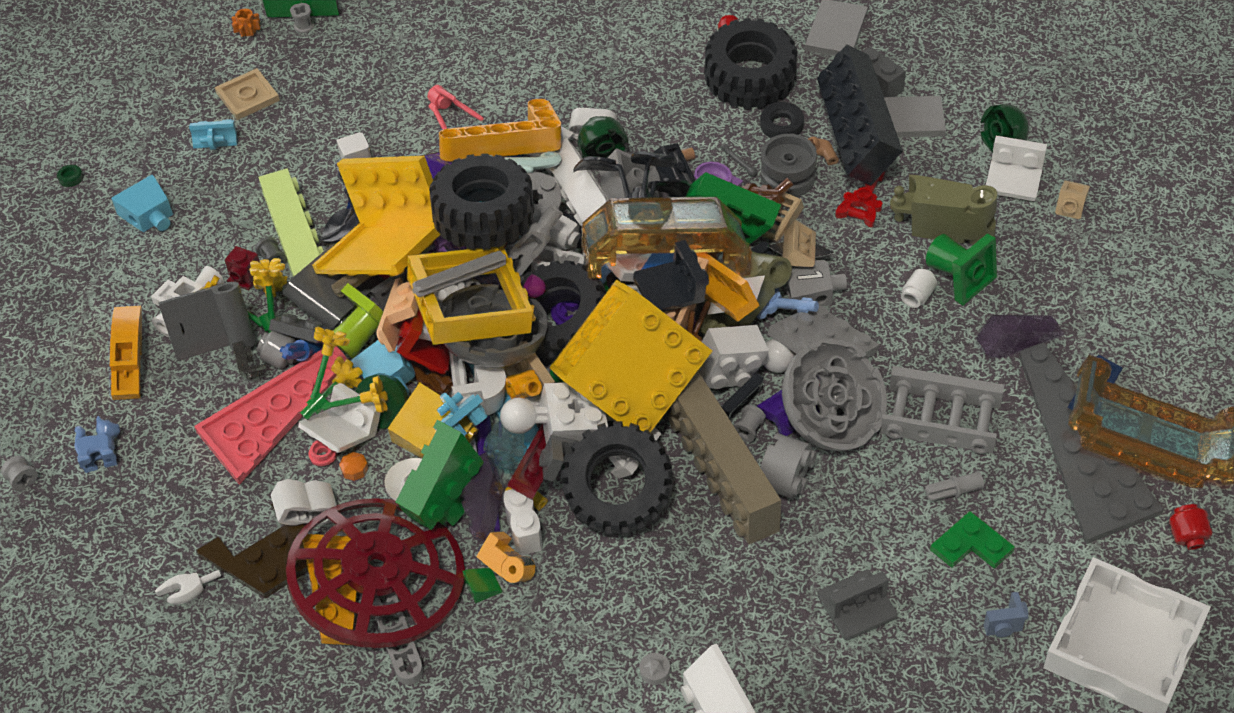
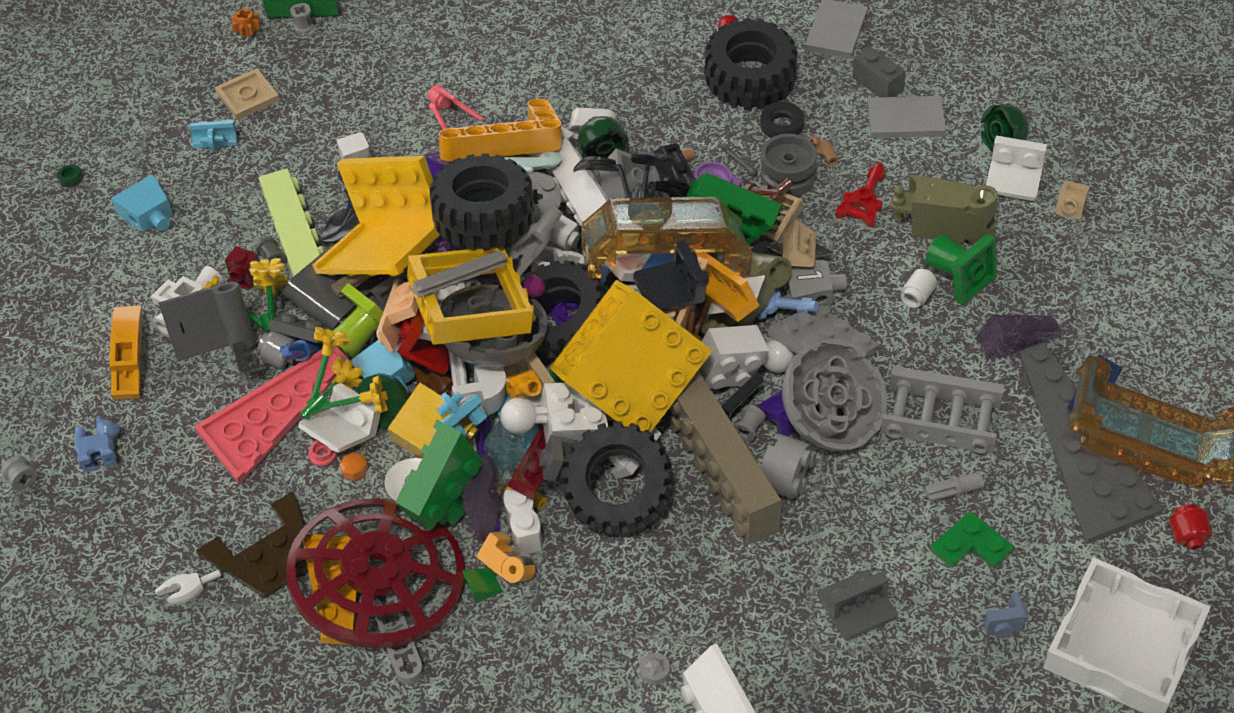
white brick [271,479,337,526] -> none
black brick [817,44,903,186] -> none

